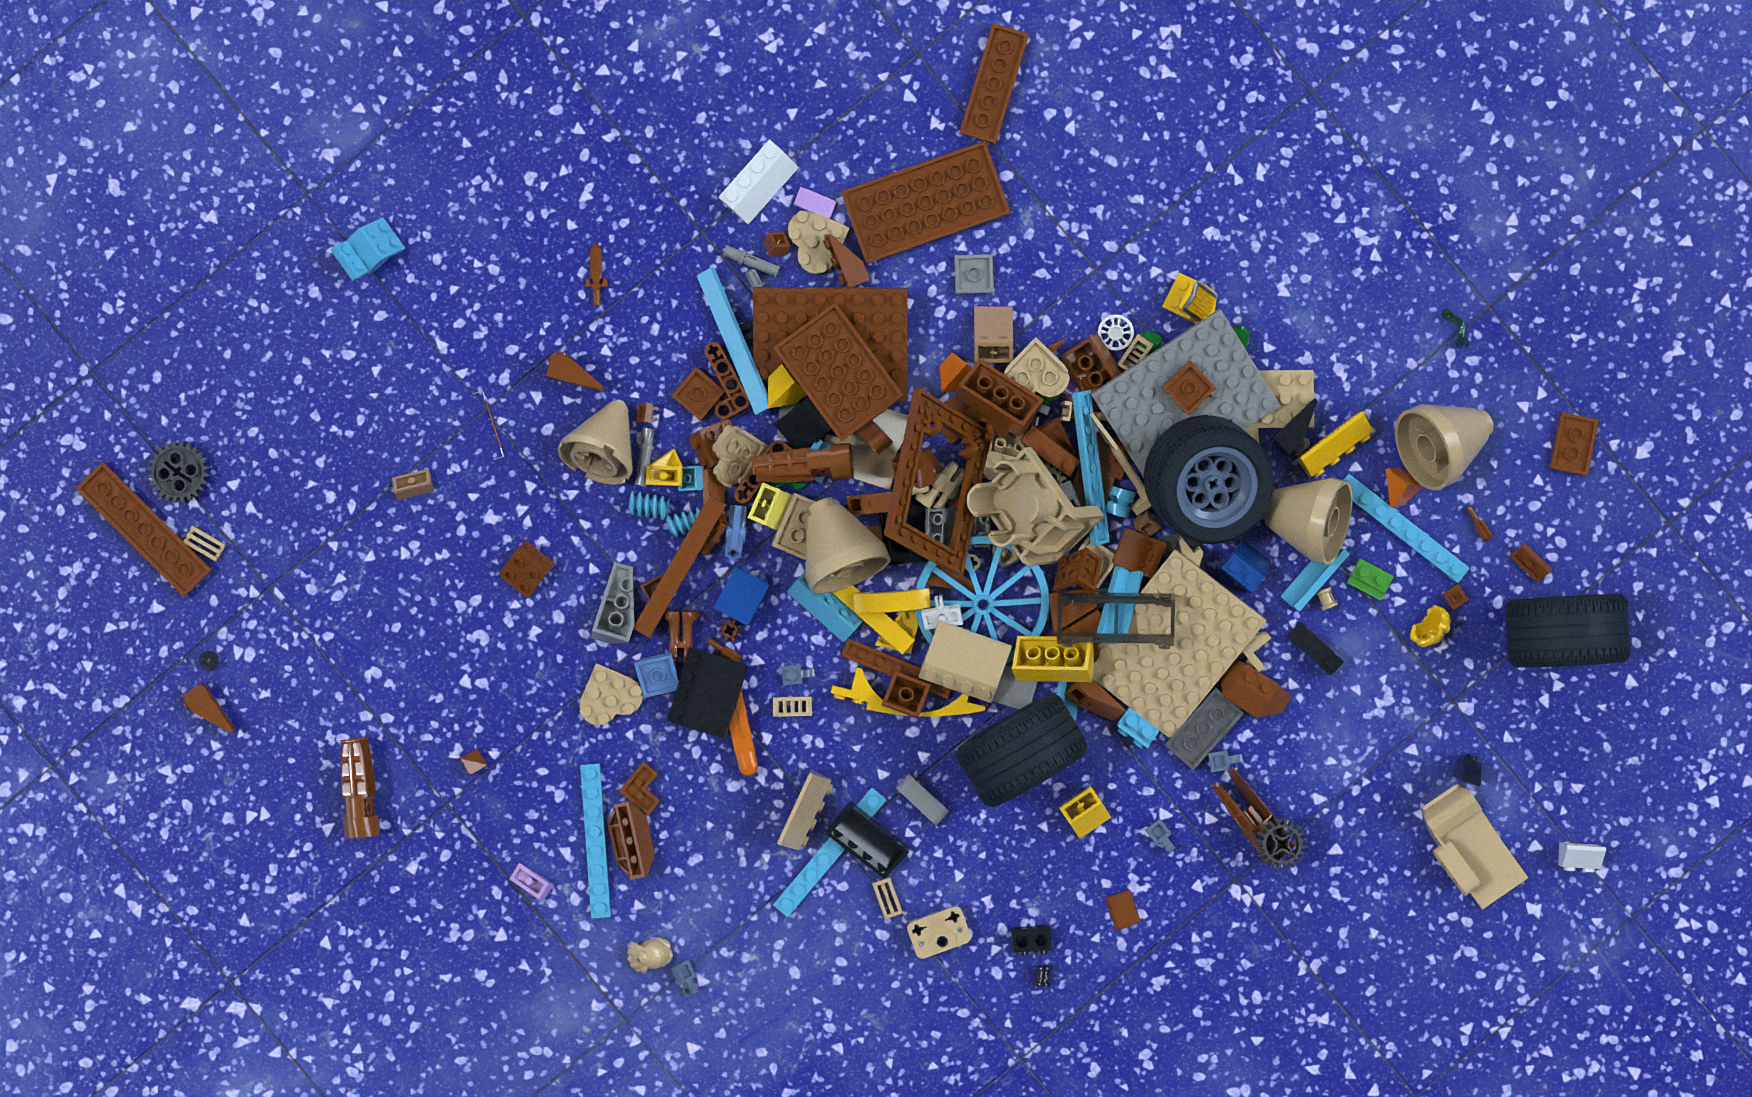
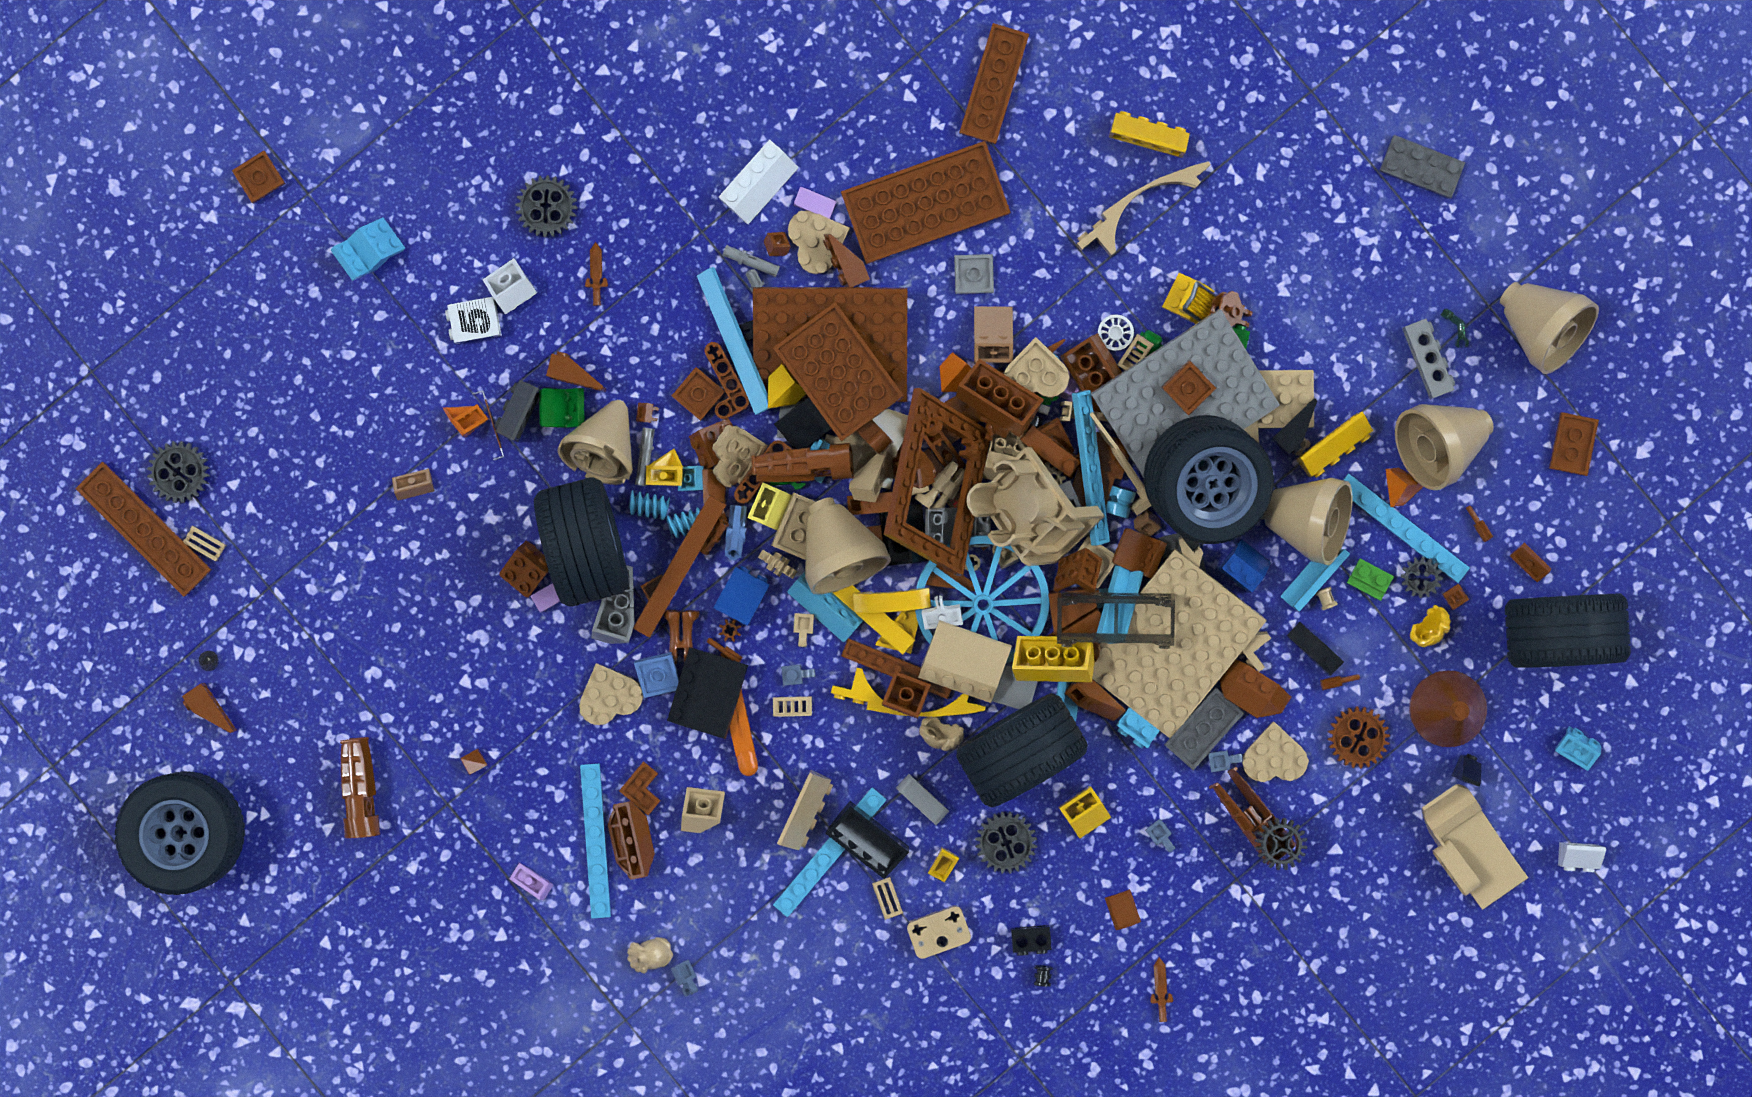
none -> black wheel [115,771,245,895]
none -> dark orange plate [232,150,286,204]
none -> orange slope [443,404,488,437]
none -> white panel [445,297,502,344]
none -> white slope [483,258,537,314]
none -> dark grey slope [494,380,540,442]
none -> dark grey gear [515,175,578,238]
none -> lavender slope [531,583,560,613]
none -> black wheel [534,477,629,607]
none -> green bracket [539,388,585,428]
none -> tan slope [681,787,725,833]
none -> tan gear [758,550,798,579]
none -> tan plate [793,613,814,647]
none -> tan slope [849,446,893,502]
none -> tan hair [919,717,964,751]
none -> dark orange slope [923,424,966,475]
none -> yellow slope [928,847,959,882]
none -> dark grey gear [975,811,1037,874]
none -> tan slope [1076,161,1211,257]
none -> yellow slope [1109,111,1190,158]
none -> dark orange sword [1150,957,1173,1022]
none -> hinge [1208,291,1253,328]
none -> tan plate [1242,721,1309,782]
none -> dark orange axle [1320,674,1360,691]
none -> dark orange gear [1327,706,1390,769]
none -> flat silver plate [1379,135,1465,199]
none -> dark grey gear [1401,556,1443,598]
none -> light grey brick [1402,319,1455,399]
none -> dark orange cone [1409,670,1487,747]
none -> tan cone [1500,282,1599,374]
none -> medium azure bracket [1555,726,1601,771]

